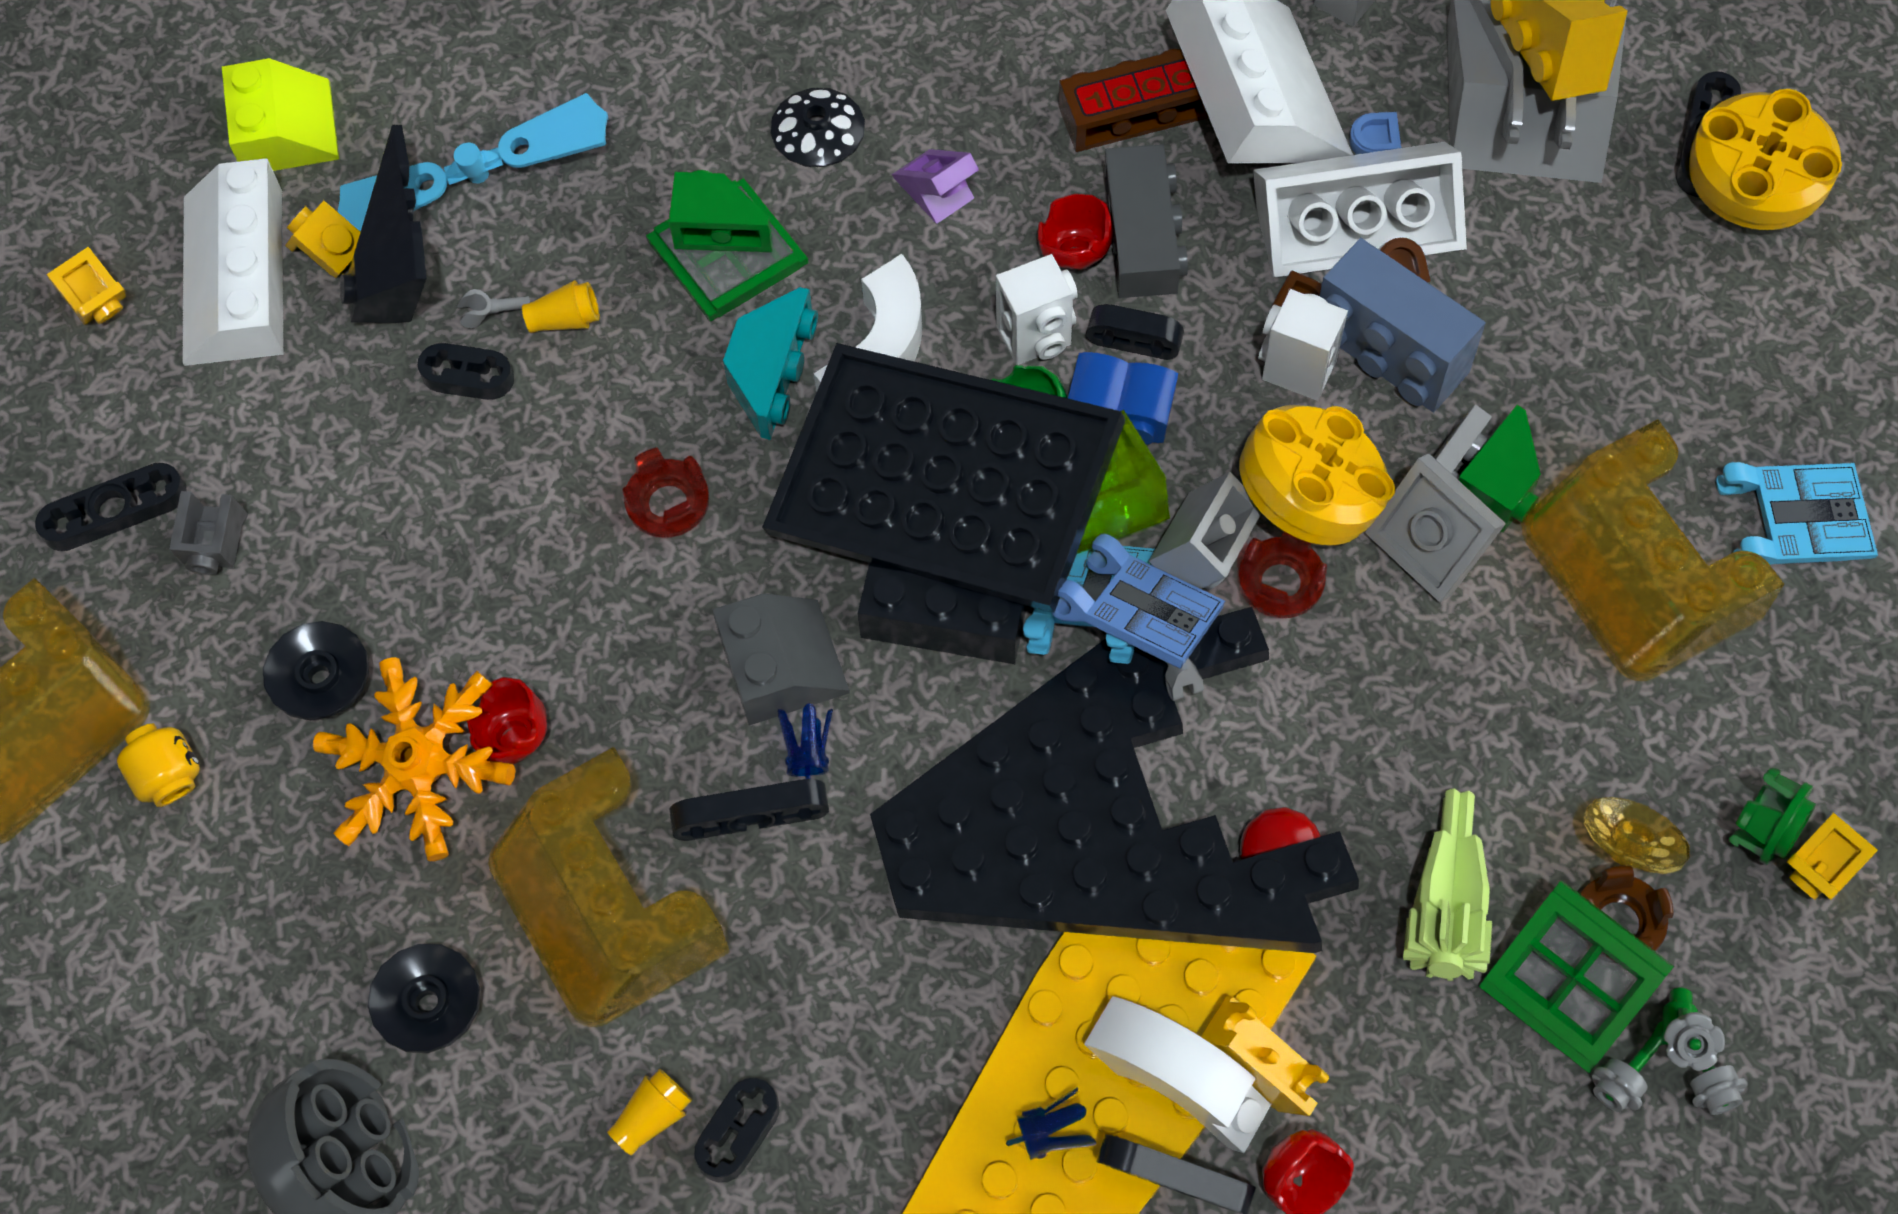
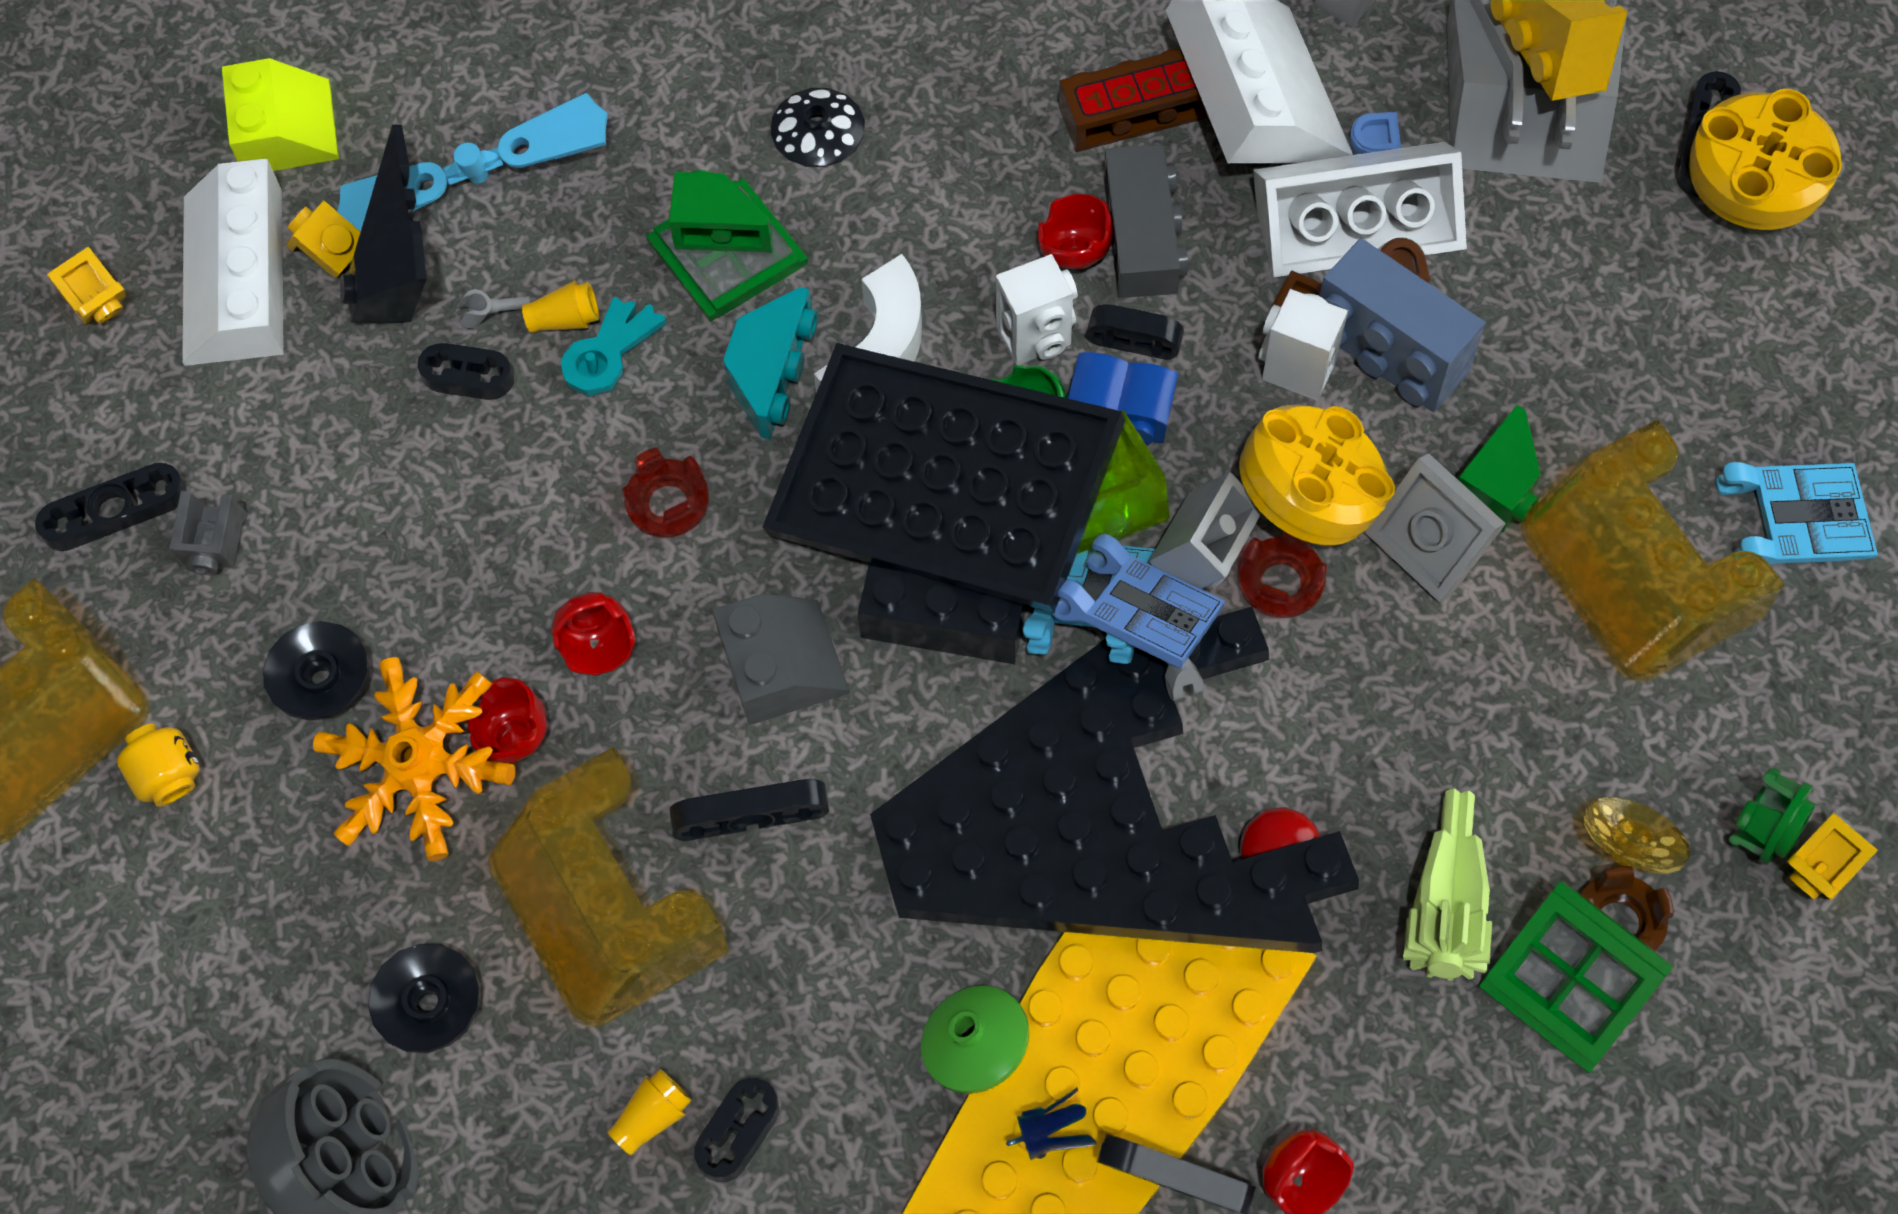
clear blue piece [777,703,833,779] -> none
medium lavender slope [892,149,979,223] -> none
white arch [1084,996,1271,1153] -> none
yellow hinge [1201,996,1329,1116] -> none
light grey plate [1433,404,1492,479] -> none
light grey plant [1592,987,1748,1115] -> none
none -> red hair [551,592,635,676]
none -> teal piece [561,297,667,397]
none -> bright green dish [921,986,1029,1094]

